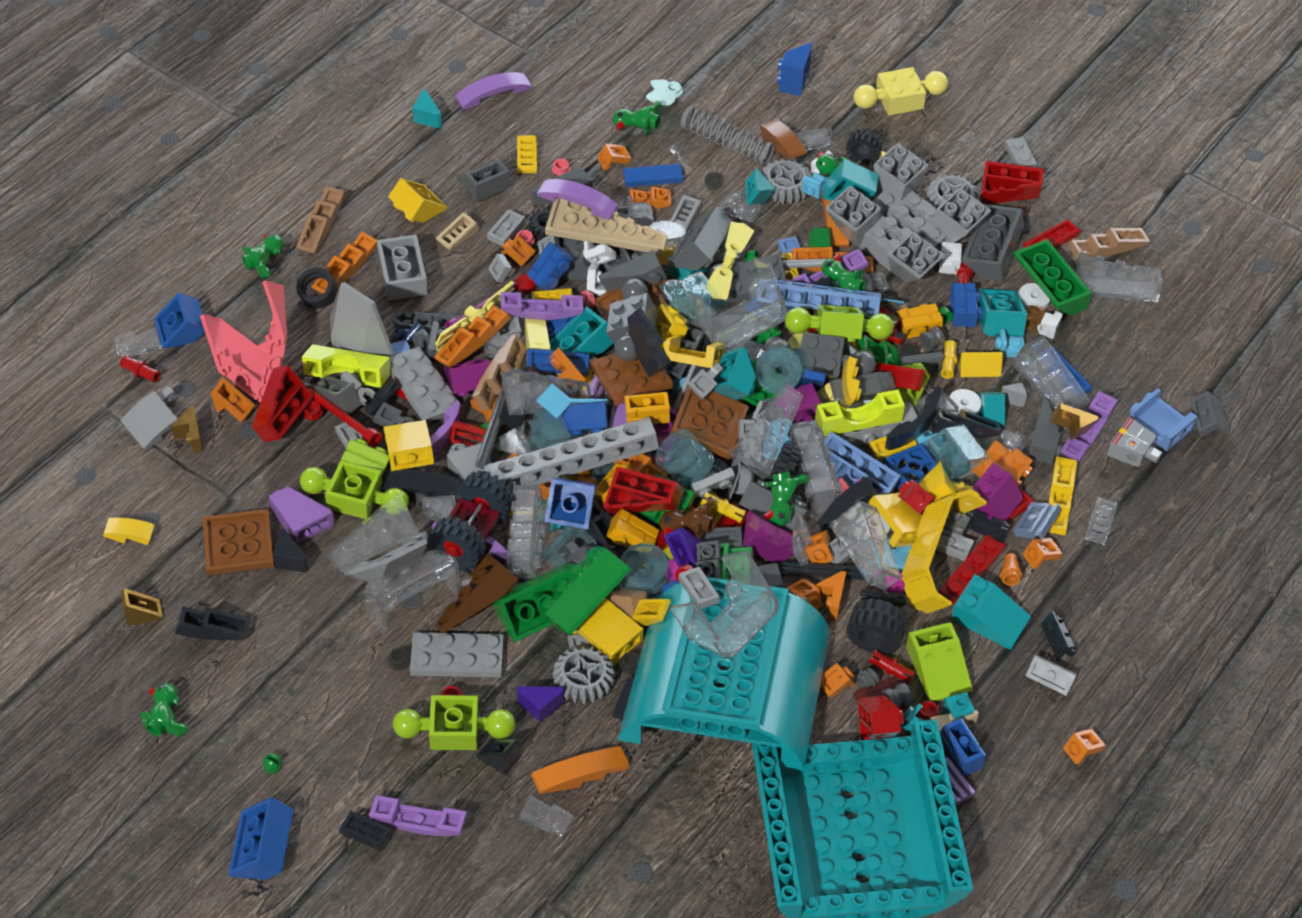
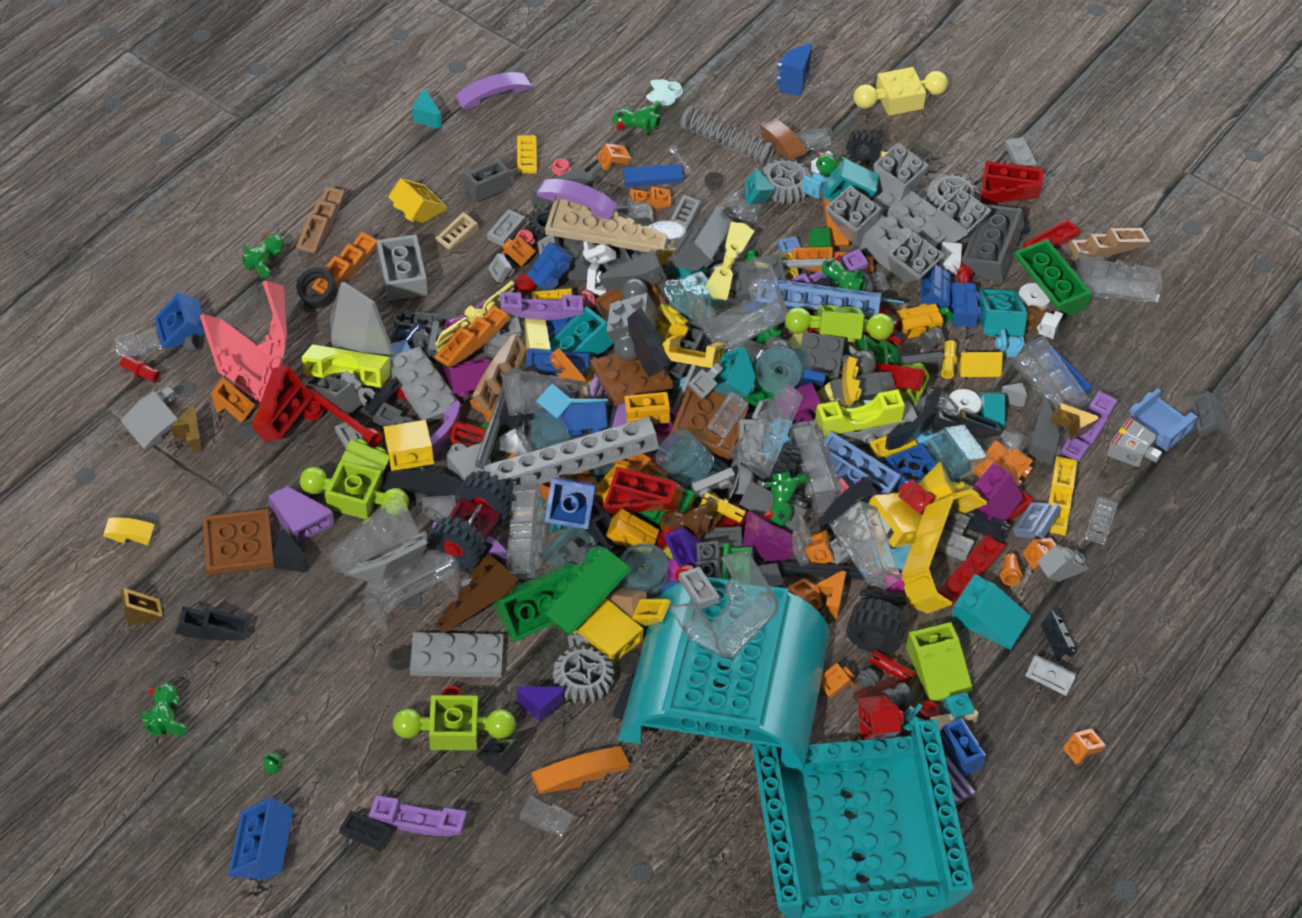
none -> dark grey hinge [183,334,201,352]
none -> clear slope [707,391,749,439]
none -> blue brick [920,265,951,308]
none -> light grey slope [1037,545,1089,582]

